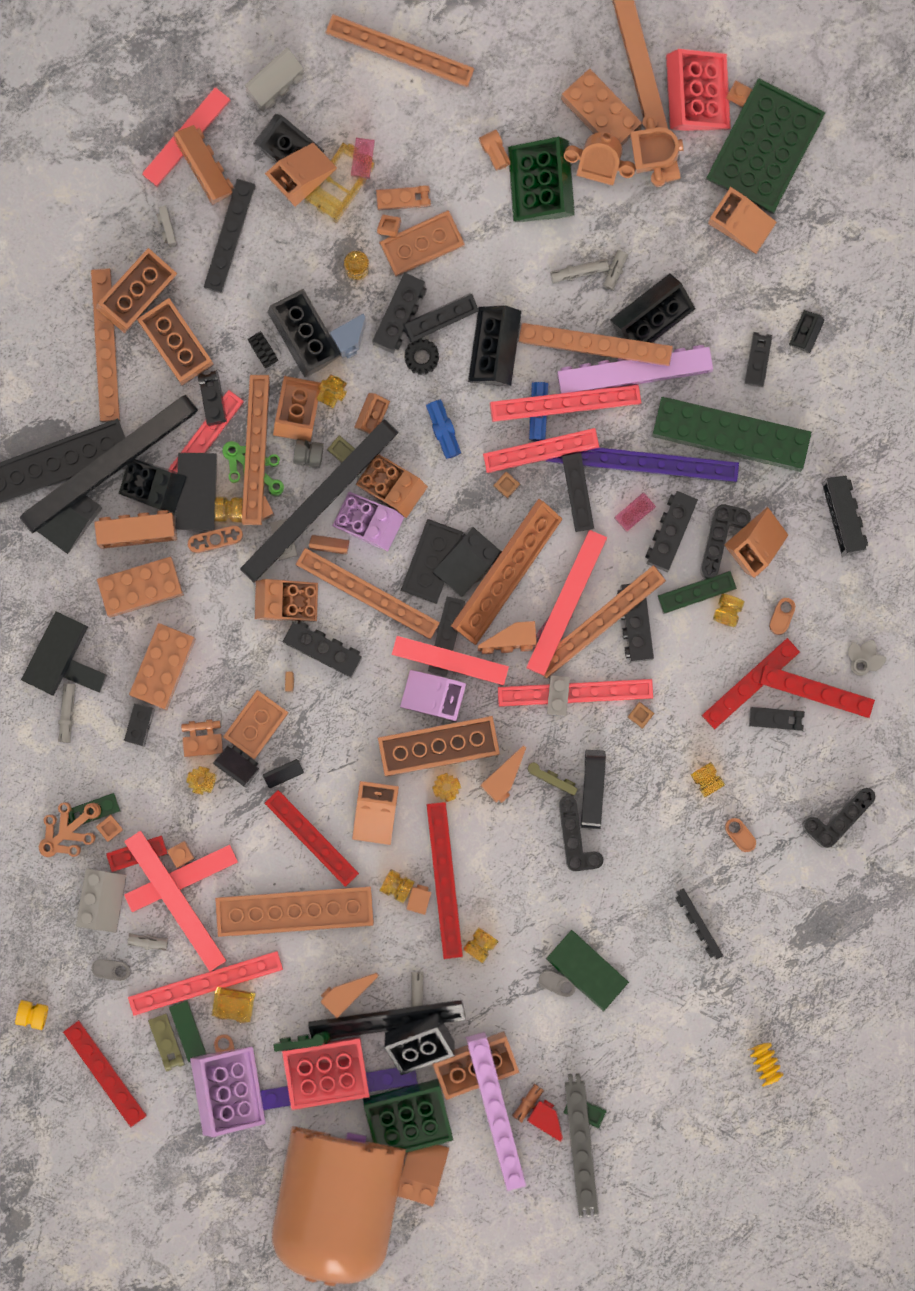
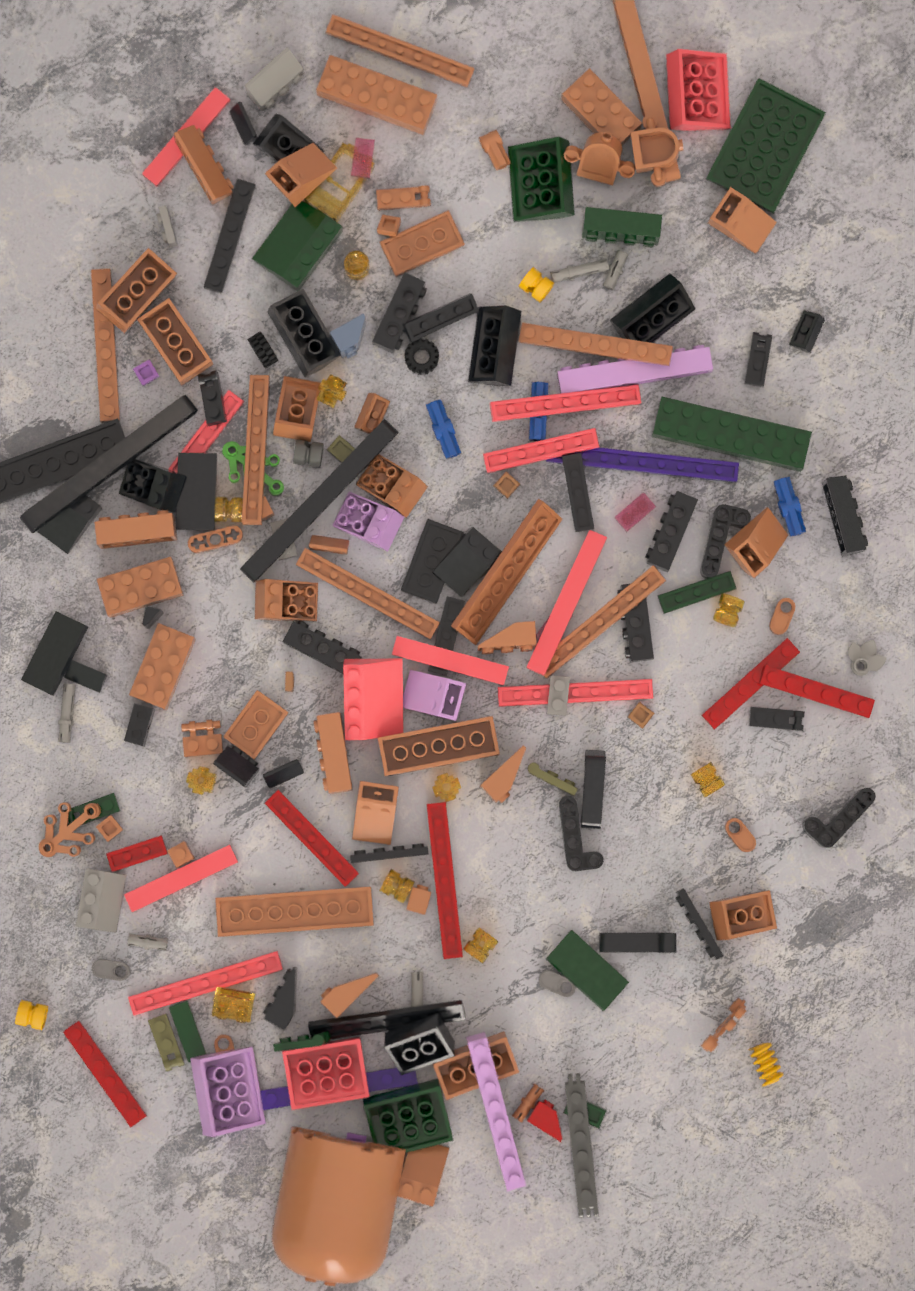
coral tile [124,831,226,971] -> none
nougat plate [726,81,752,107] -> none
none -> medium lavender plate [133,359,160,386]
none -> black slope [142,606,164,629]
none -> black slope [229,102,257,145]
none -> dark green slope [252,201,343,292]
none -> black slope [263,967,297,1030]
none -> nougat brick [314,712,353,794]
none -> nougat brick [316,55,437,135]
none -> coral slope [343,658,403,740]
none -> black plate [350,843,429,863]
none -> yellow wheel [518,267,555,303]
none -> dark green brick [582,207,662,248]
none -> black beam [599,933,677,953]
none -> nougat plant [701,998,746,1052]
none -> nougat slope [709,890,777,940]
none -> blue piece [773,477,806,537]

